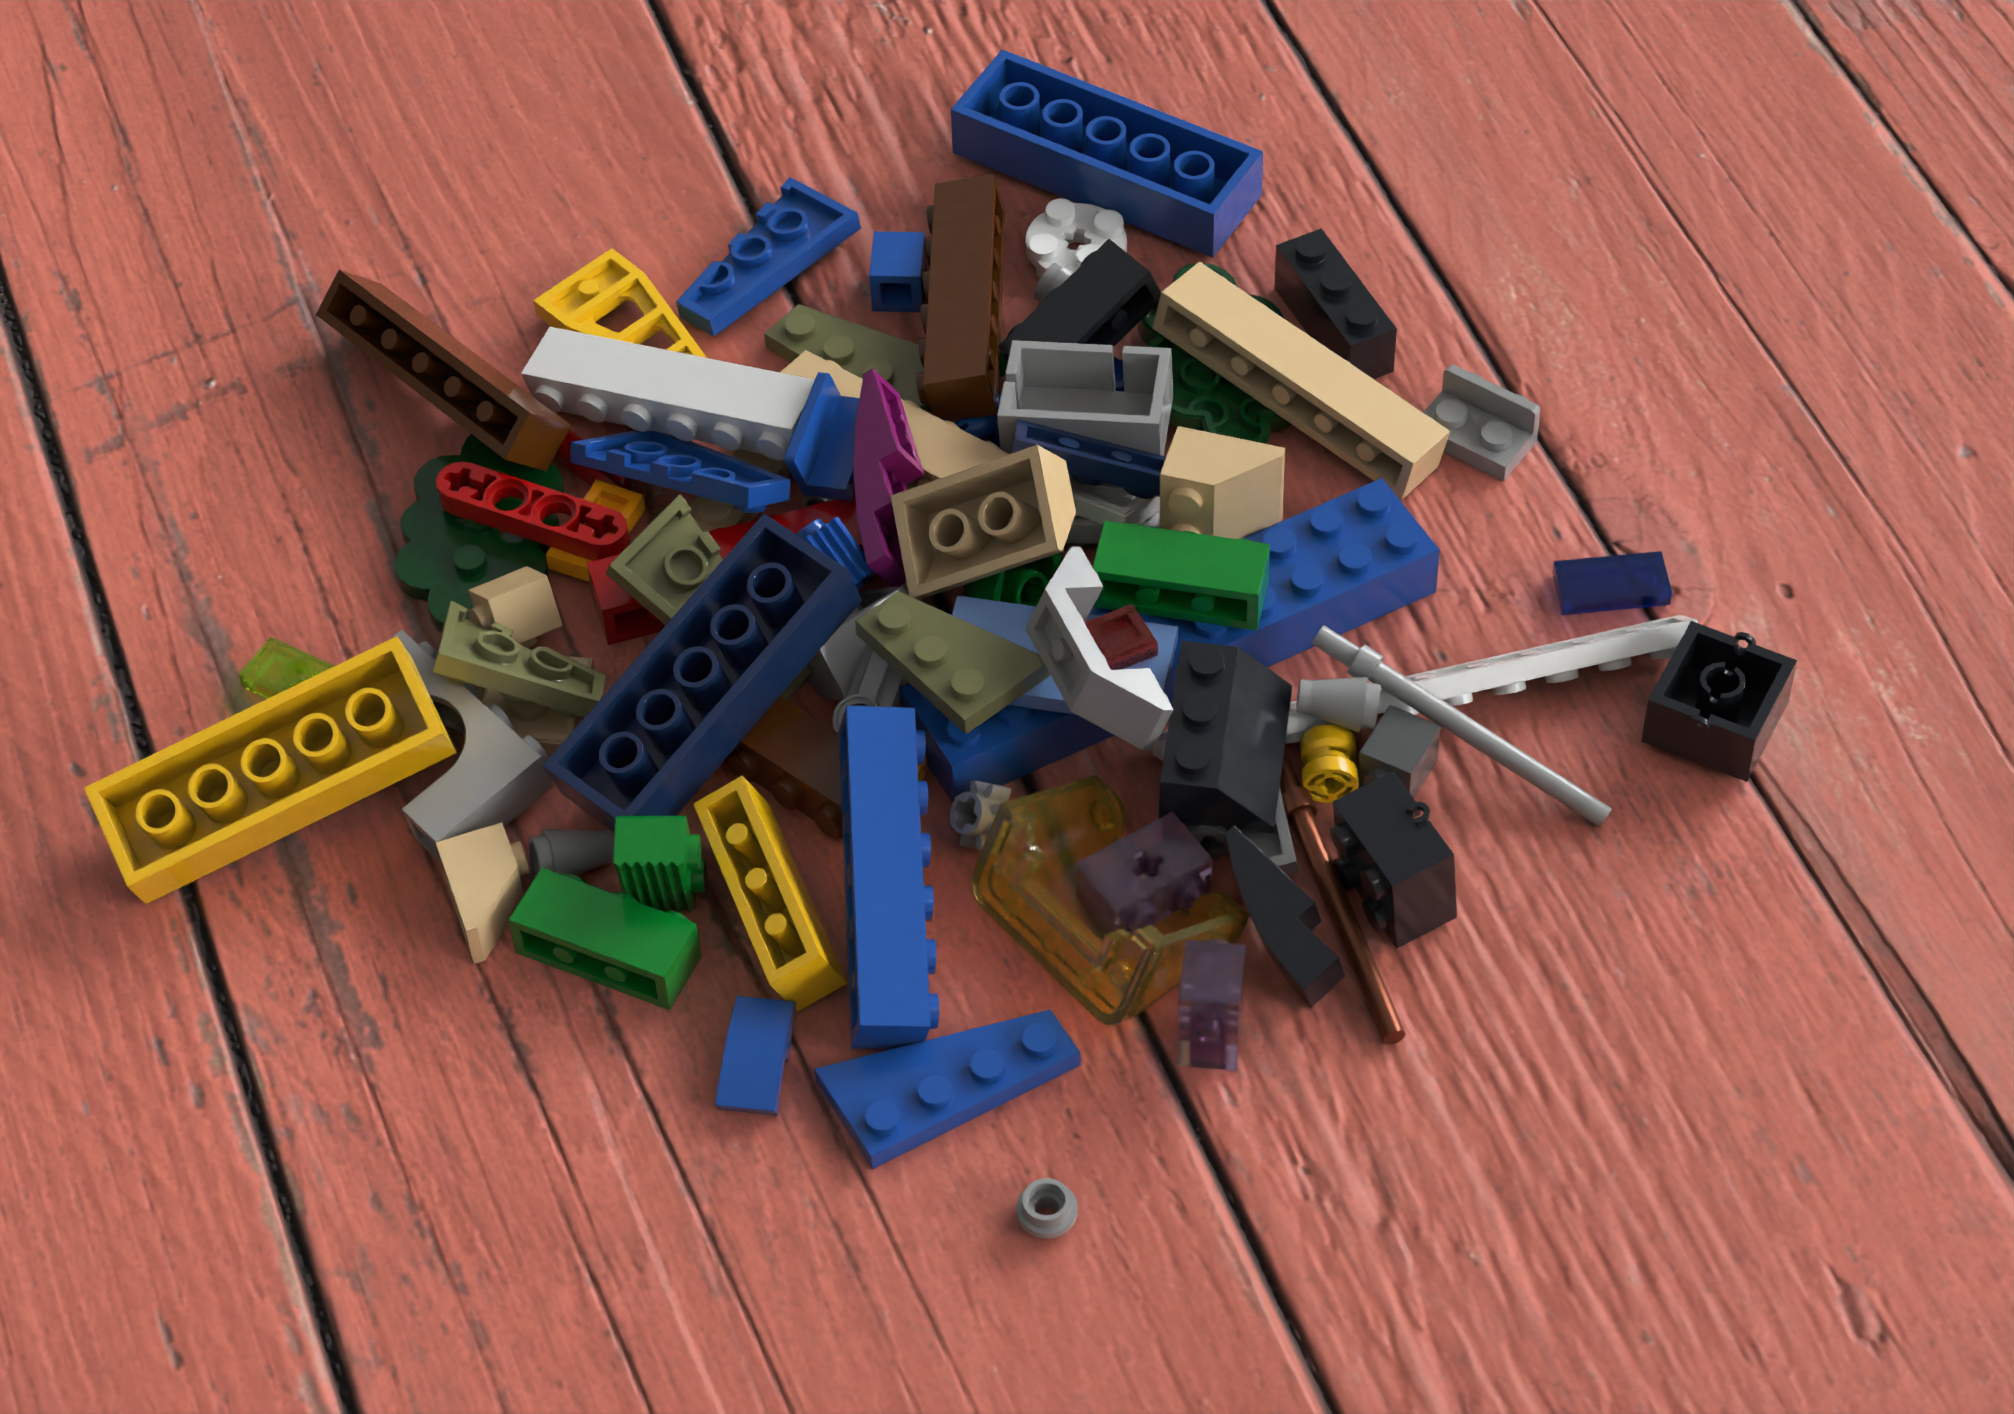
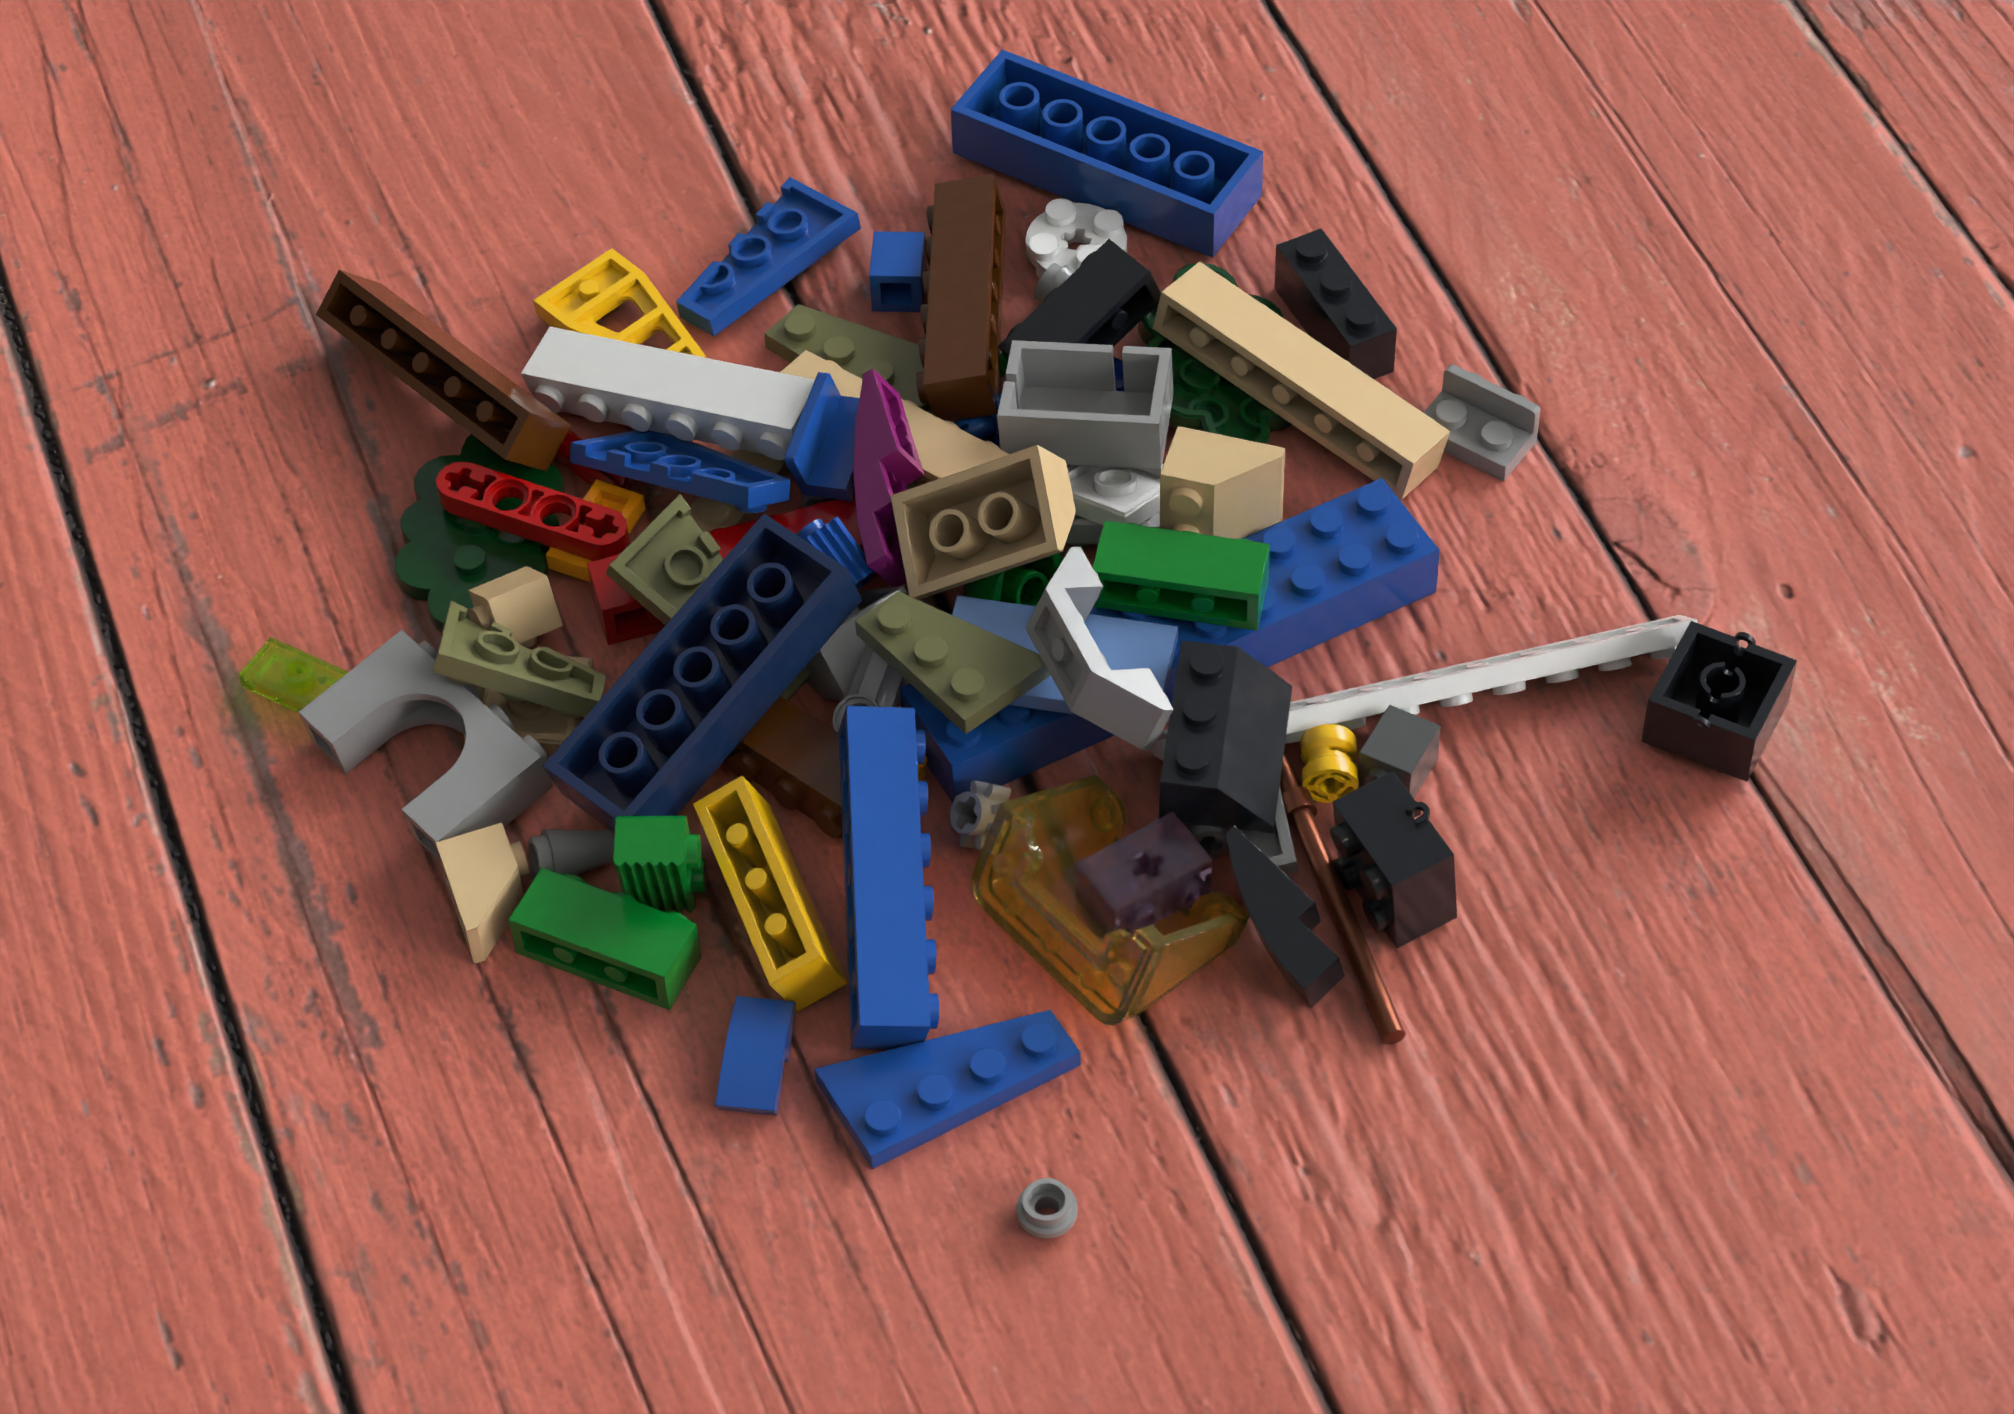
yellow brick [84,636,457,904] -> none
dark blue plate [1010,419,1166,499] -> none
clear red tile [1084,604,1158,670] -> none
brick [1178,939,1246,1071] -> none
light grey cone [1296,677,1381,733] -> none
light grey bar [1312,625,1612,827] -> none
clear blue tile [1552,551,1672,615] -> none

